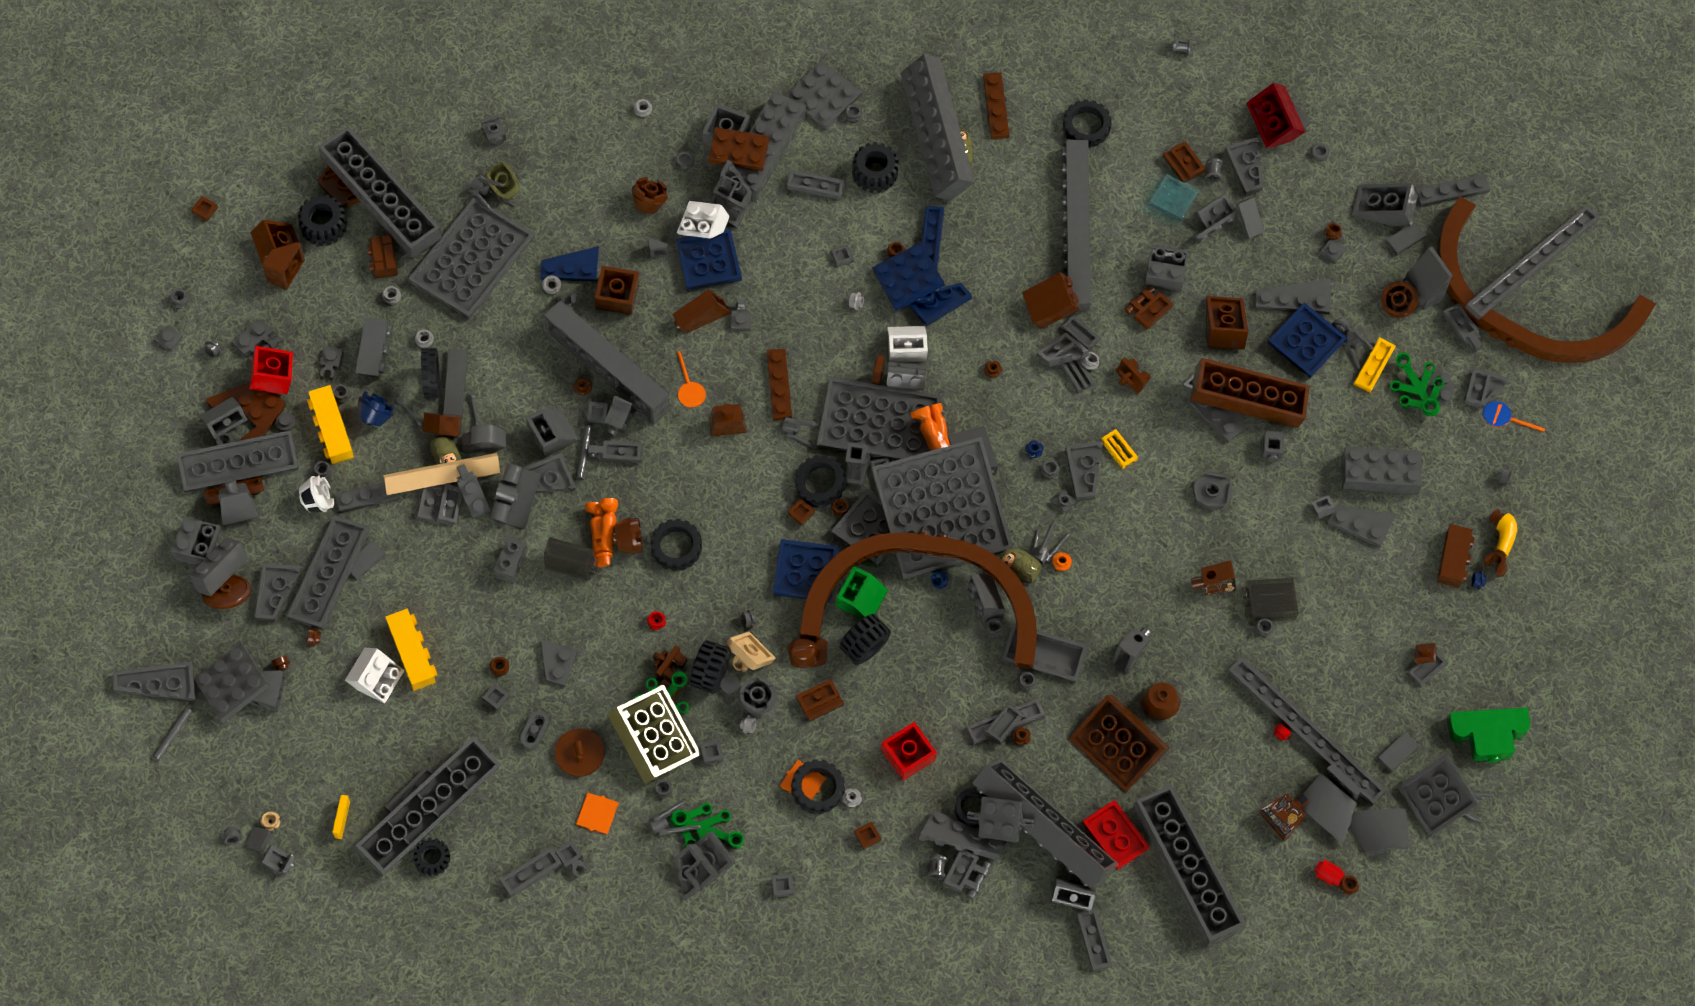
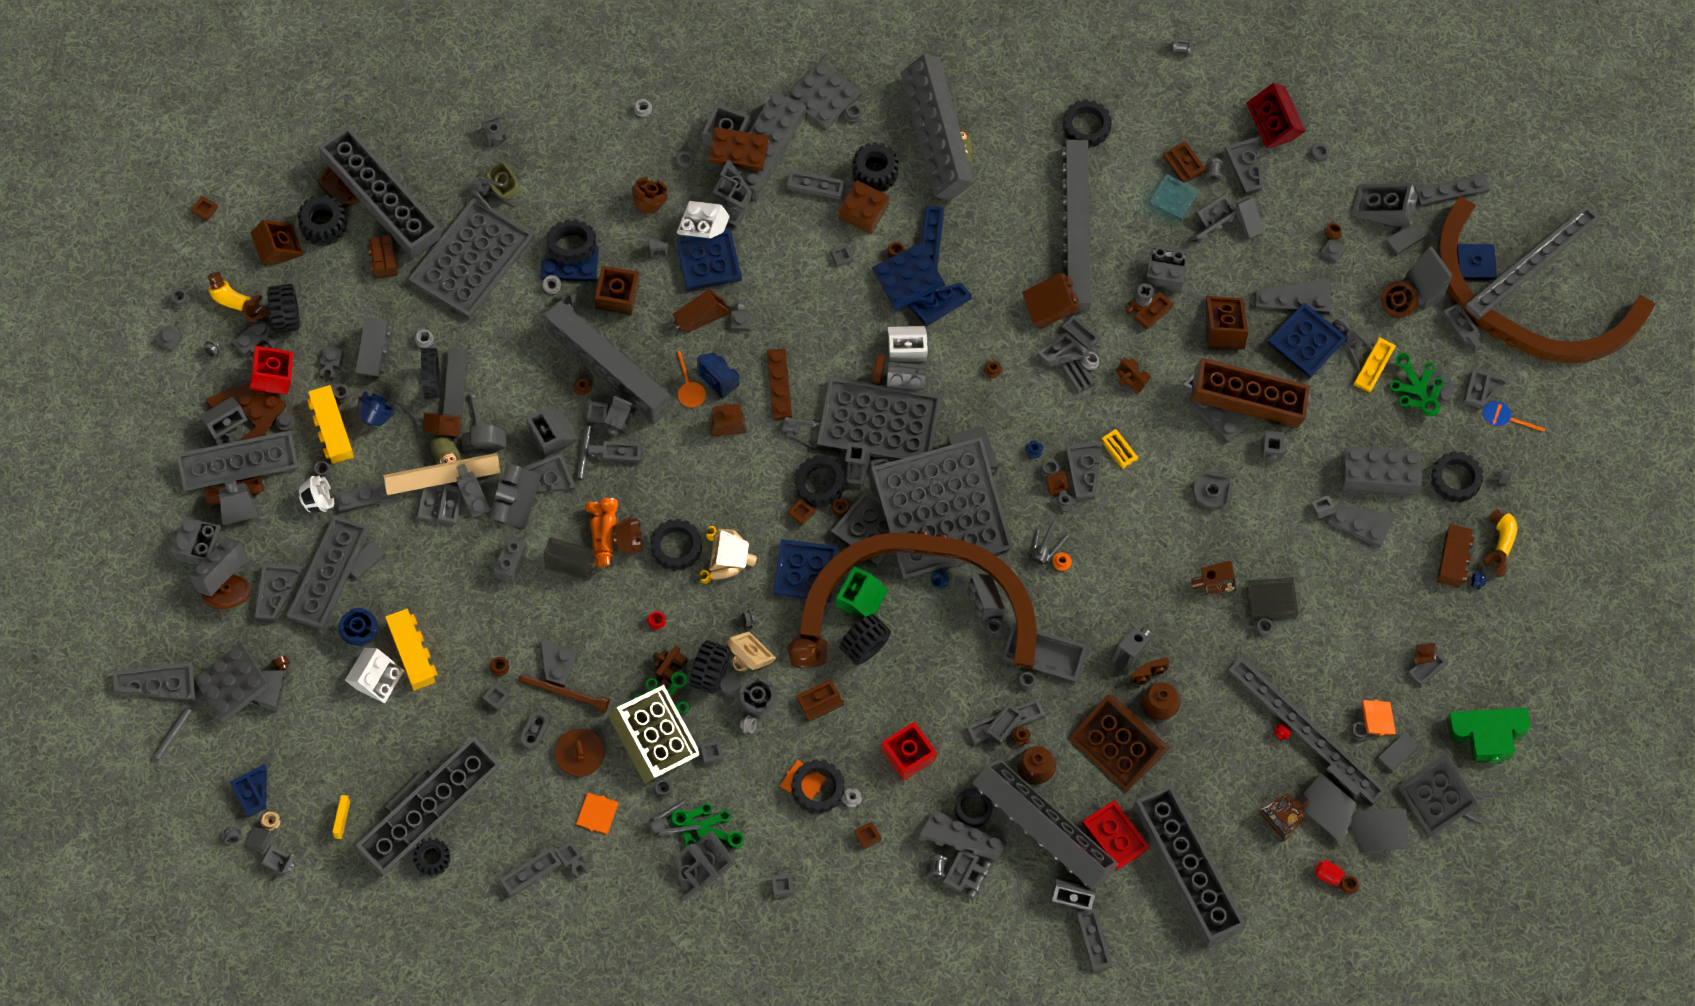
reddish brown slope [262,242,305,290] -> none
reddish brown plate [307,628,321,647] -> none
light grey plate [382,286,401,305] -> none
light grey plate [849,292,864,310] -> none
orange piece [910,403,950,451] -> none
dark grey plate [967,797,1035,842] -> none
reddish brown plate [983,72,1010,139] -> none
olive piece [1000,548,1041,583] -> none
none -> piece [207,272,269,322]
none -> dark blue wing [230,764,267,817]
none -> black tyre [267,283,300,333]
none -> dark blue cone [338,608,378,646]
none -> reddish brown piece [519,675,610,713]
none -> black tyre [546,220,597,265]
none -> dark blue slope [697,352,740,399]
none -> torso [700,526,757,584]
none -> reddish brown brick [839,180,889,234]
none -> reddish brown cone [1017,746,1056,784]
none -> reddish brown plate [1046,470,1069,495]
none -> reddish brown slope [1130,657,1169,685]
none -> dark grey bush [1135,283,1154,307]
none -> dark grey plate [1349,722,1369,741]
none -> orange piece [1361,699,1396,736]
none -> black tyre [1431,451,1484,503]
none -> dark blue plate [1457,244,1497,280]

